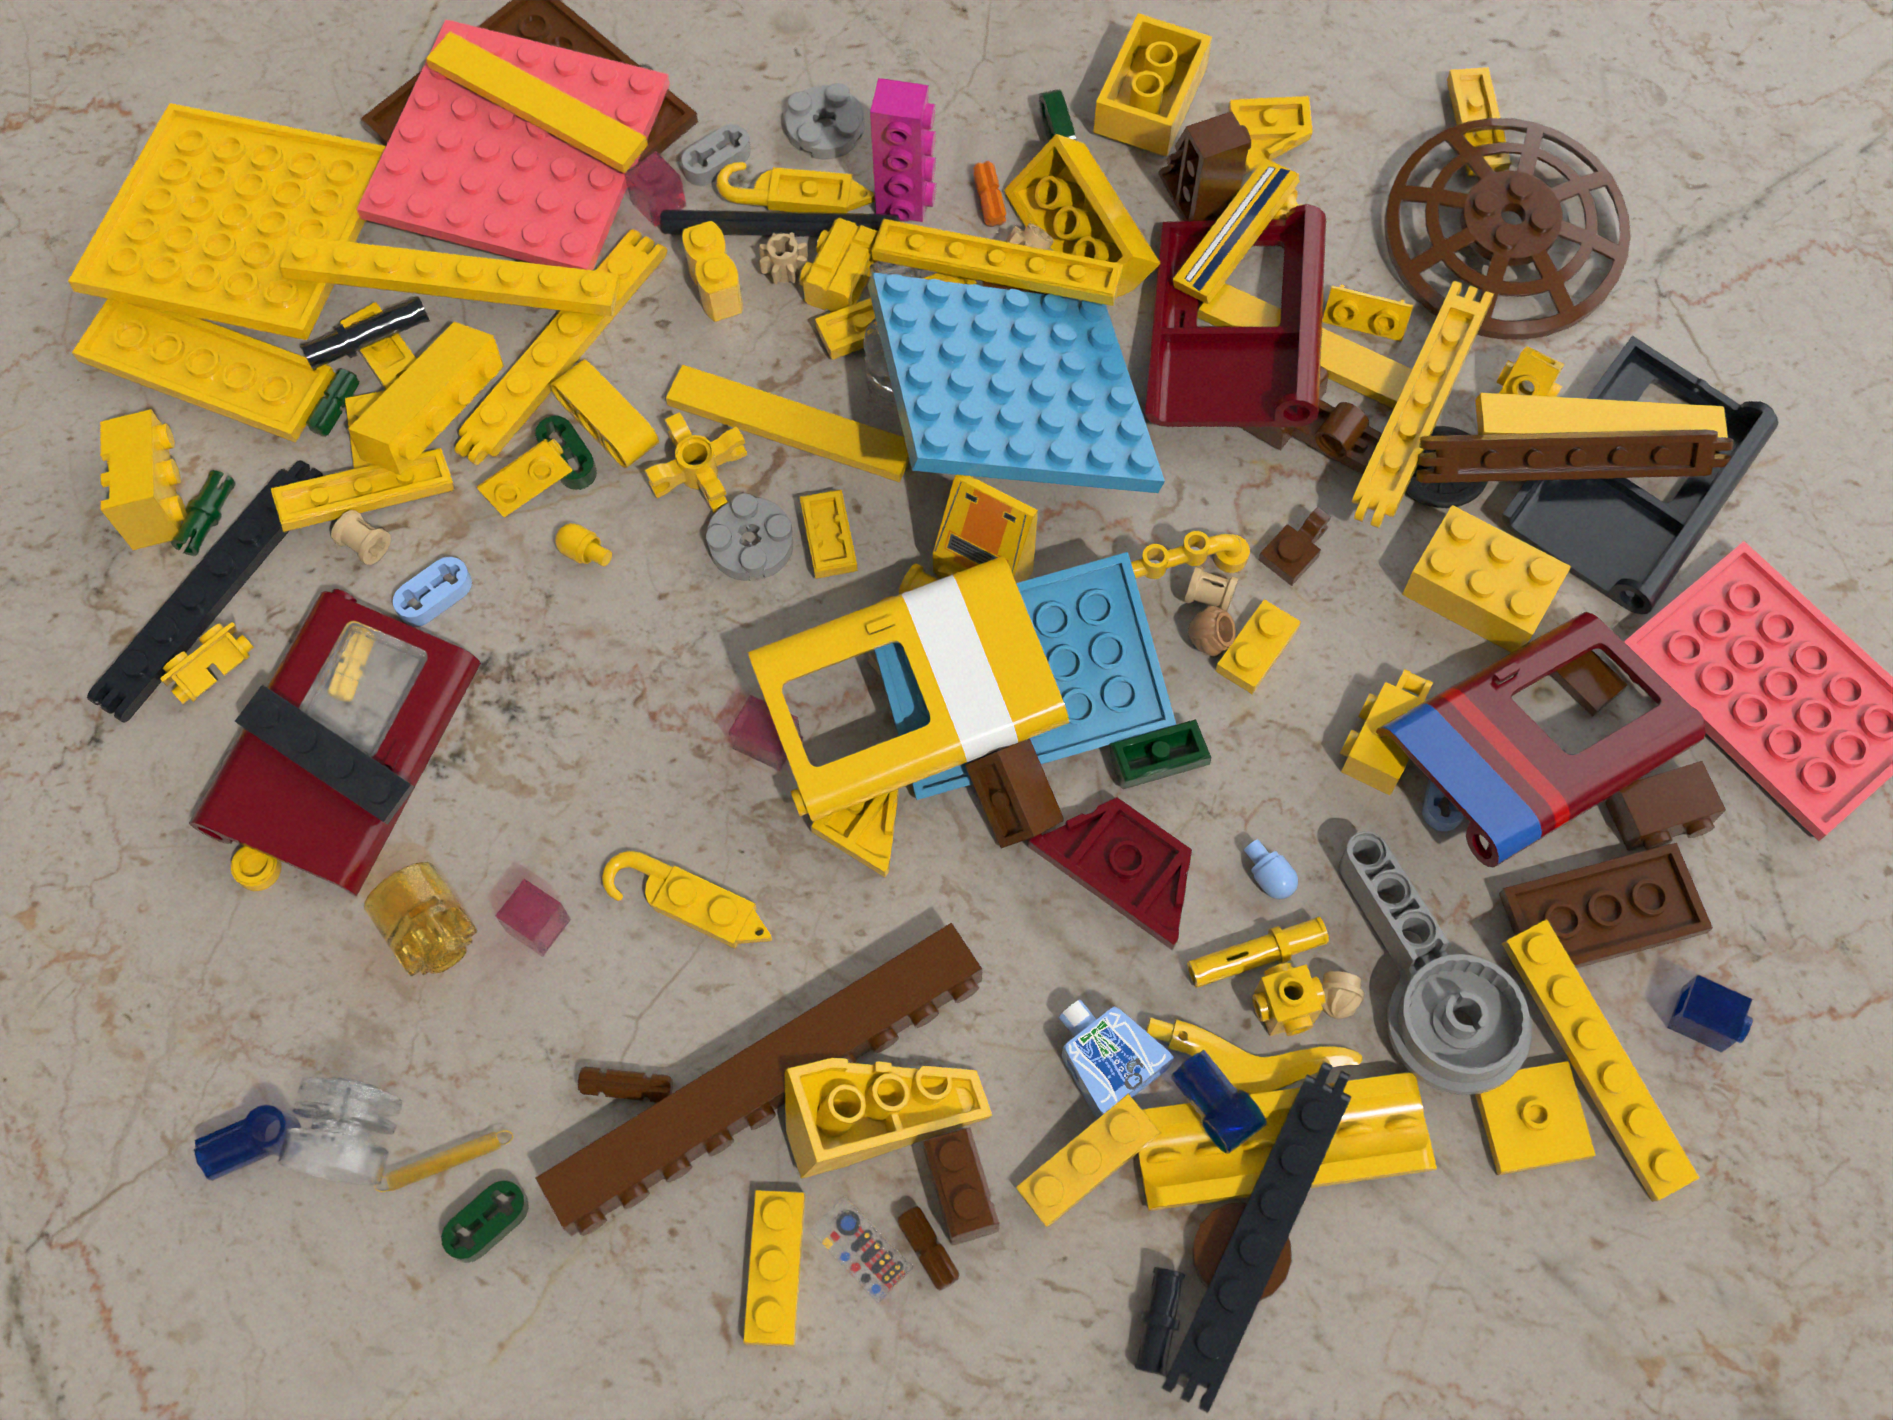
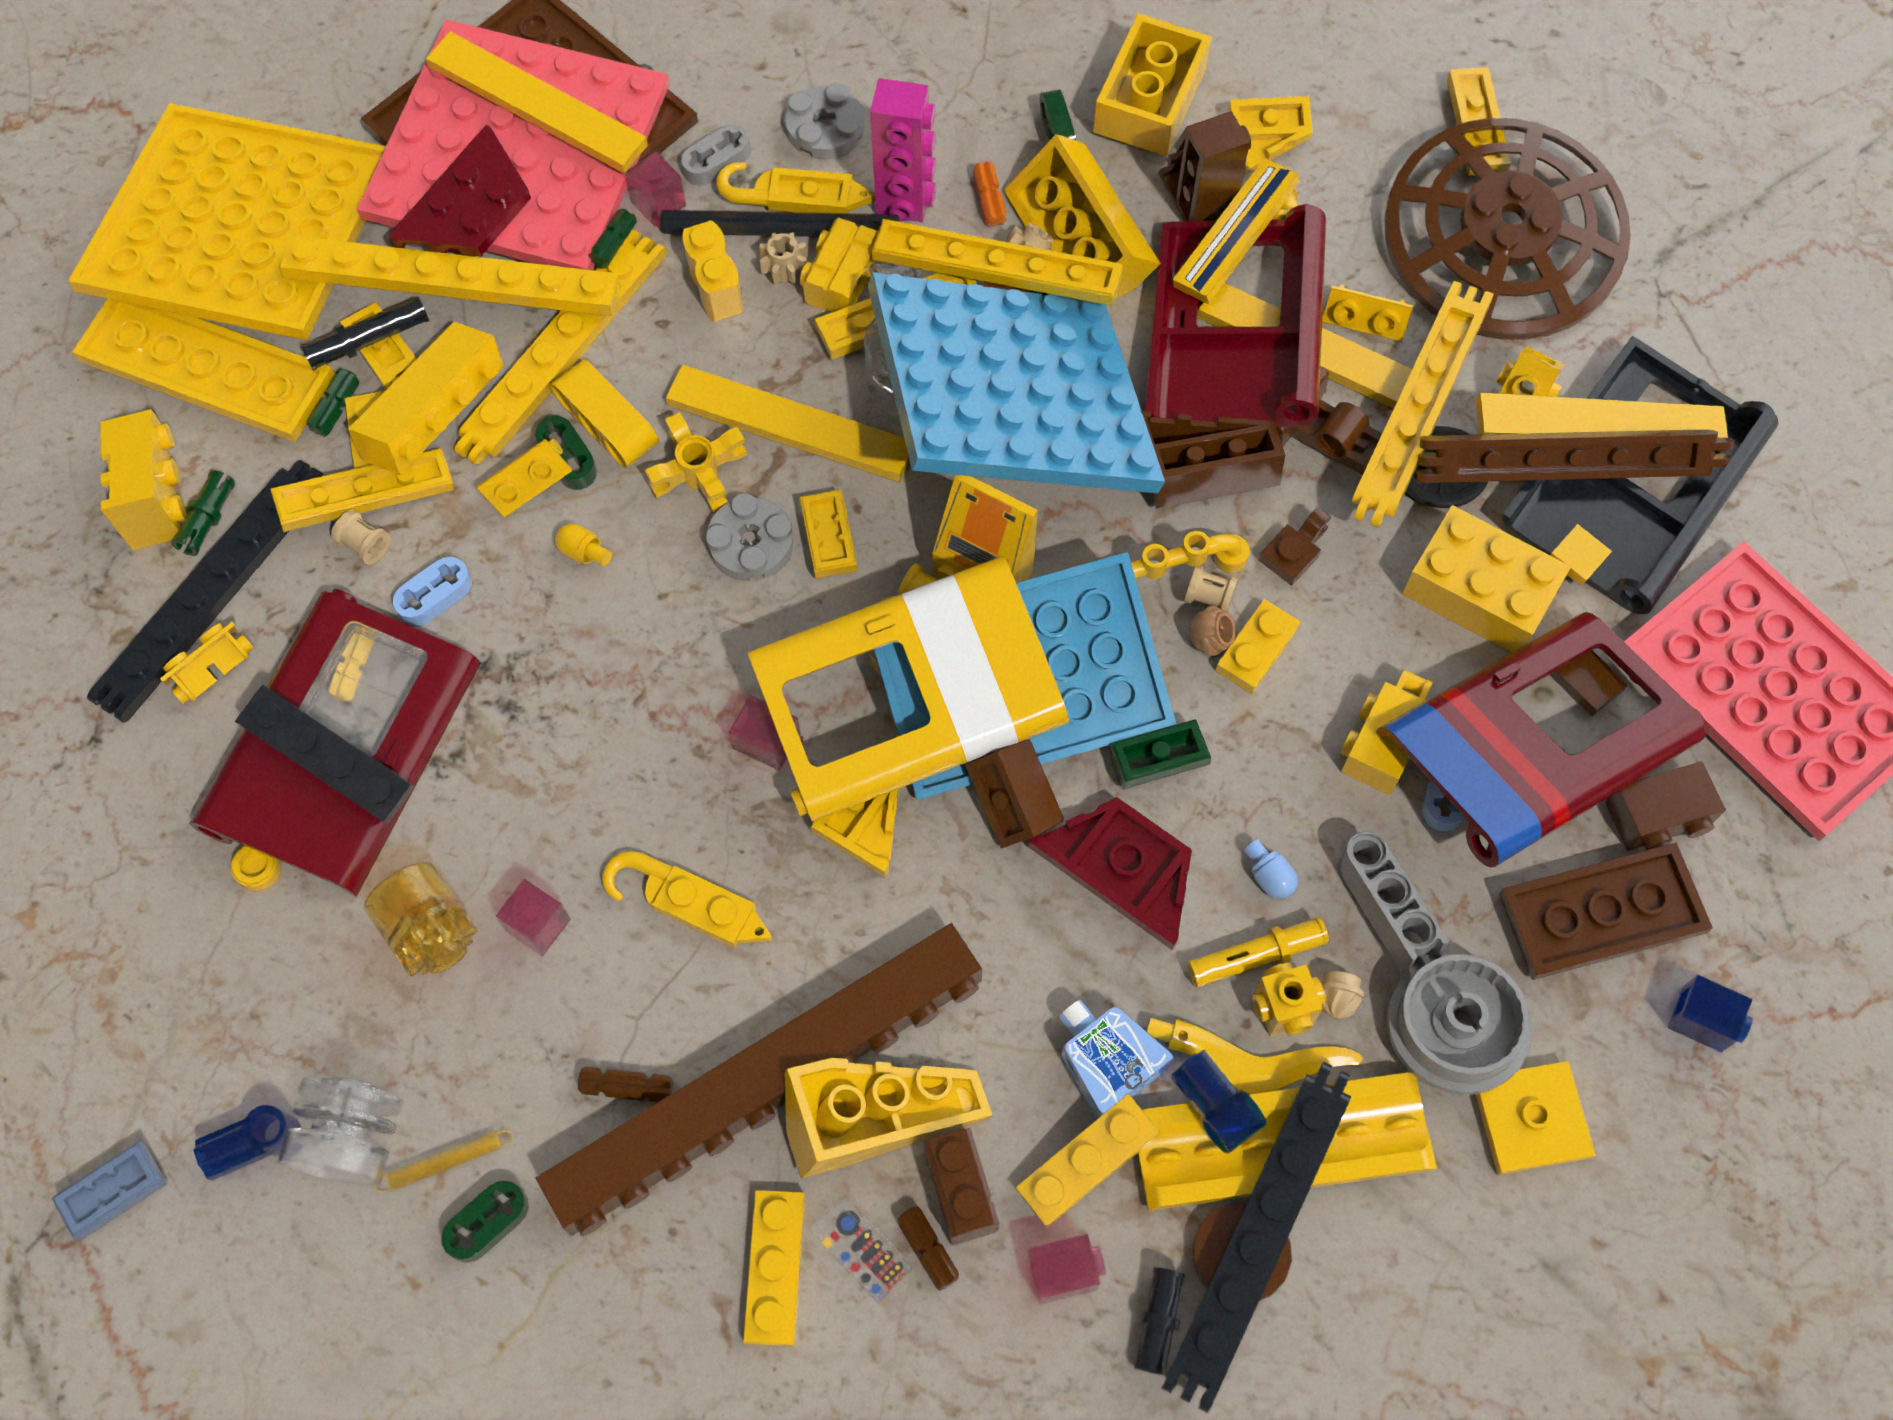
yellow plate [1501,919,1700,1202] -> none
none -> sand blue plate [51,1141,167,1241]
none -> dark red wing [389,125,531,257]
none -> dark green piece [588,208,637,268]
none -> clear pink brick [1028,1234,1106,1304]
none -> reddish brown wedge [1141,411,1286,509]
none -> yellow tile [1550,524,1612,586]

